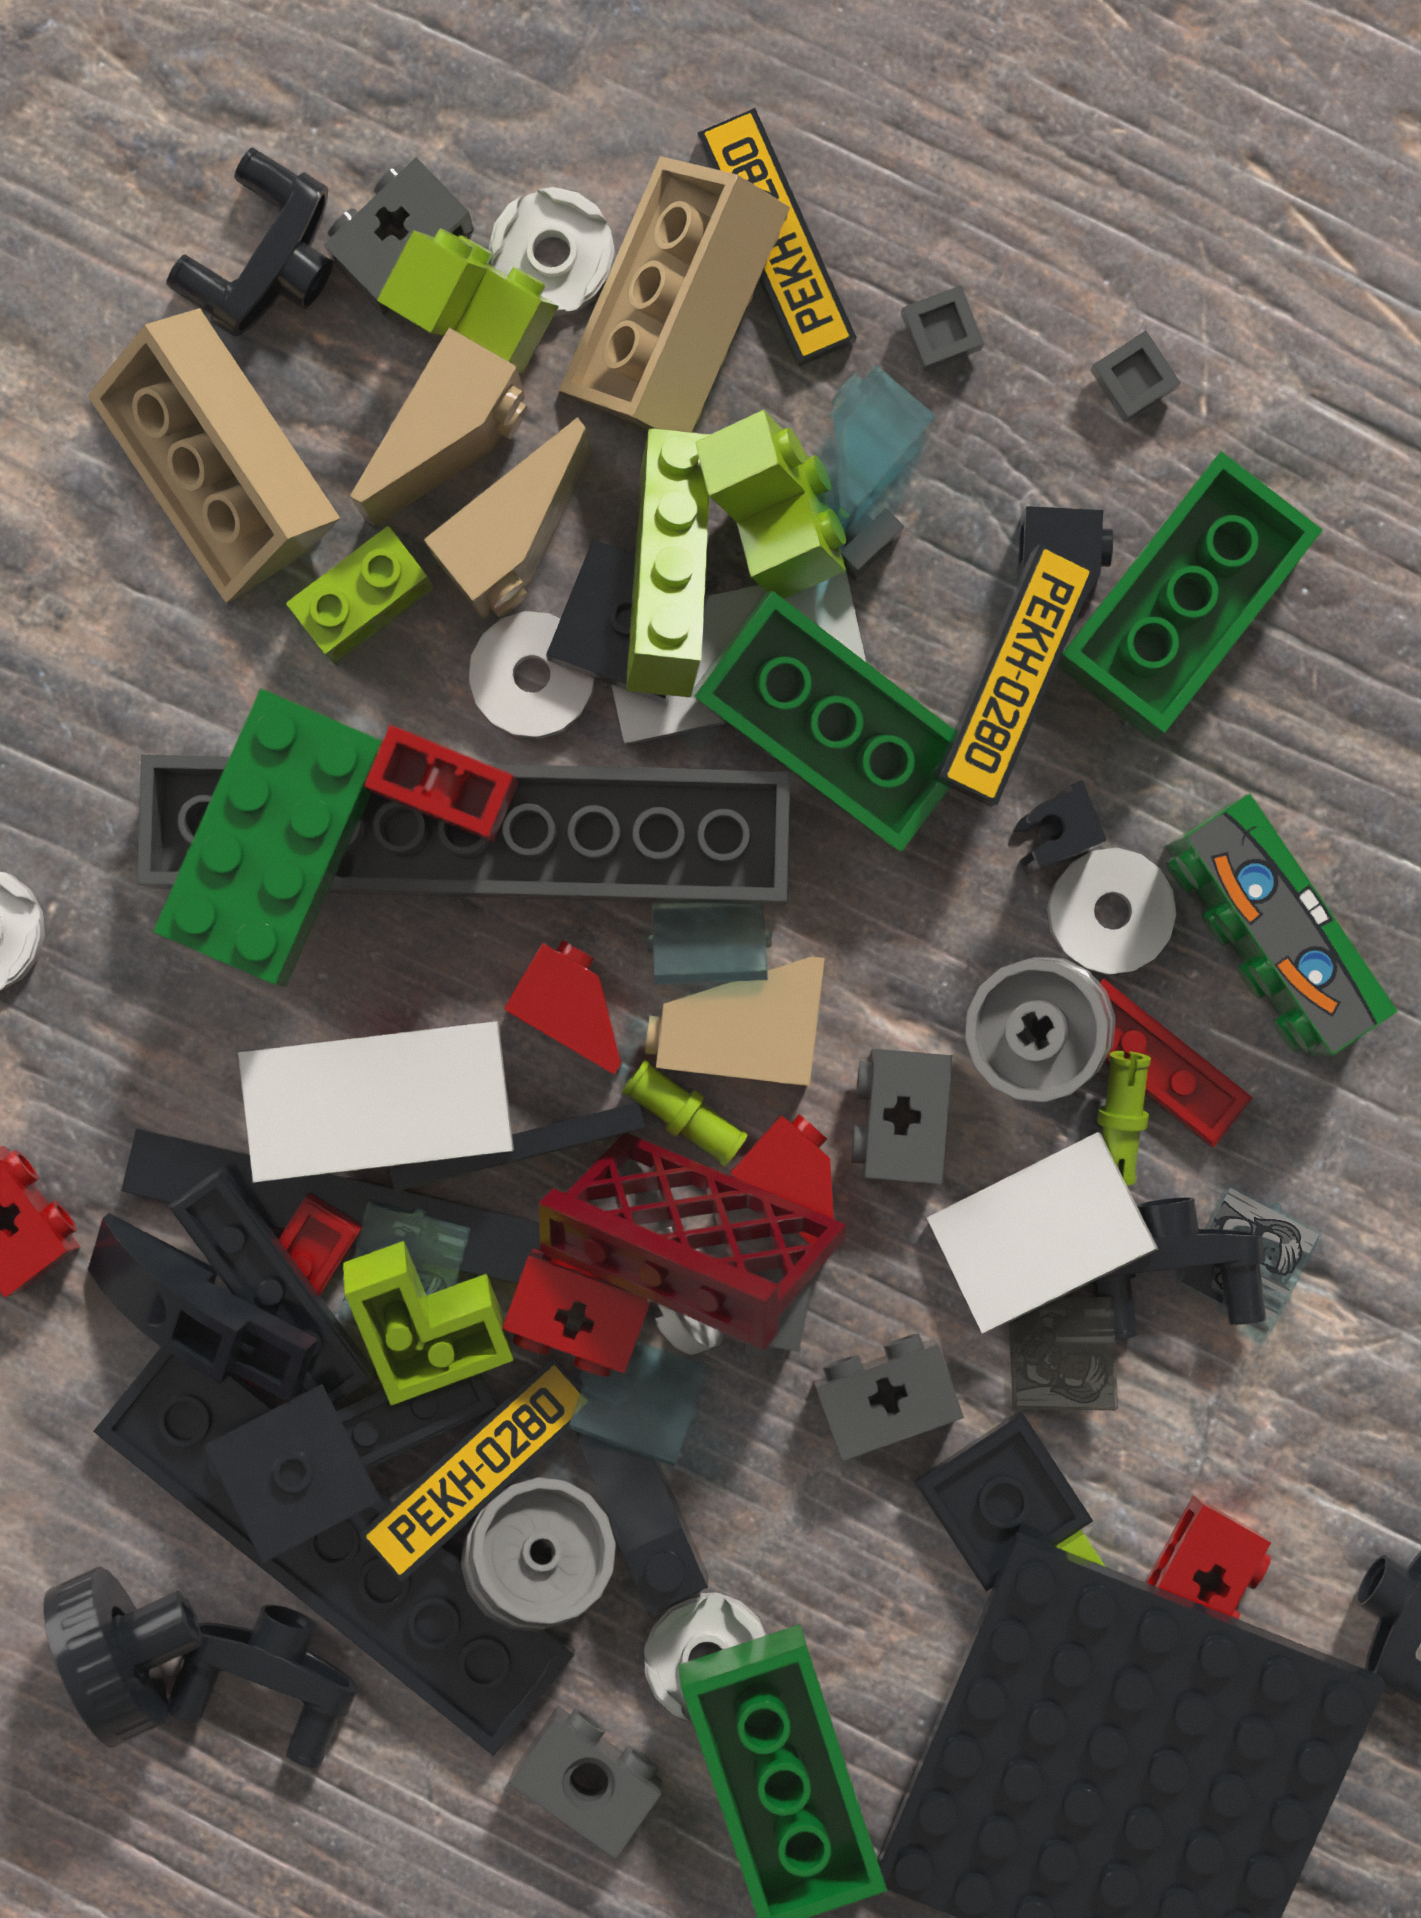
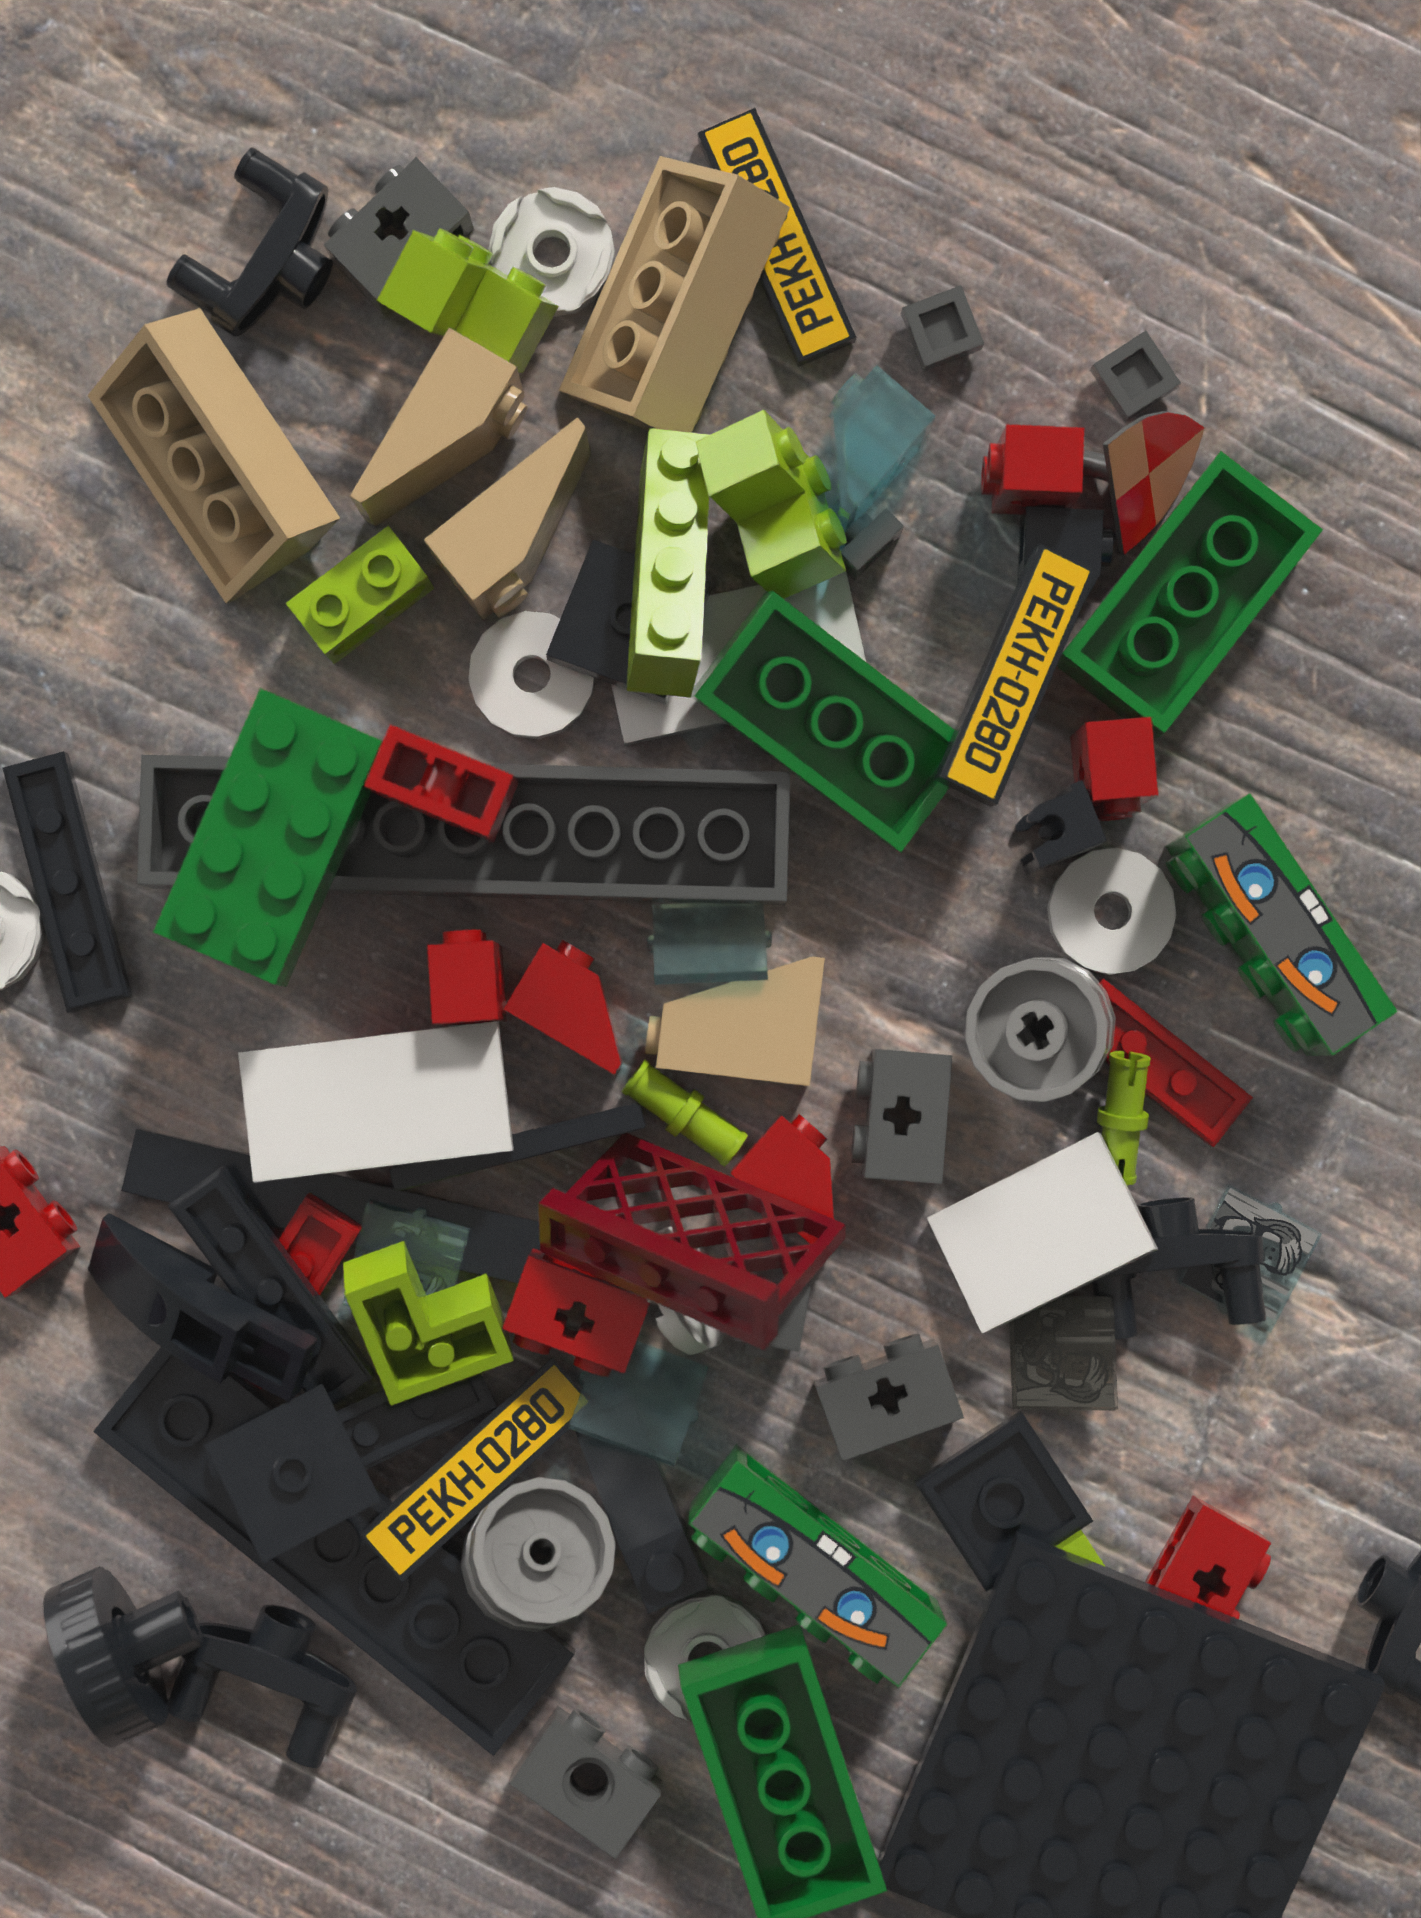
none -> black tile [3,751,133,1013]
none -> red brick [427,930,507,1026]
none -> brick [689,1444,947,1688]
none -> red brick [981,424,1085,515]
none -> red brick [1070,717,1158,821]
none -> shield [1083,411,1205,555]

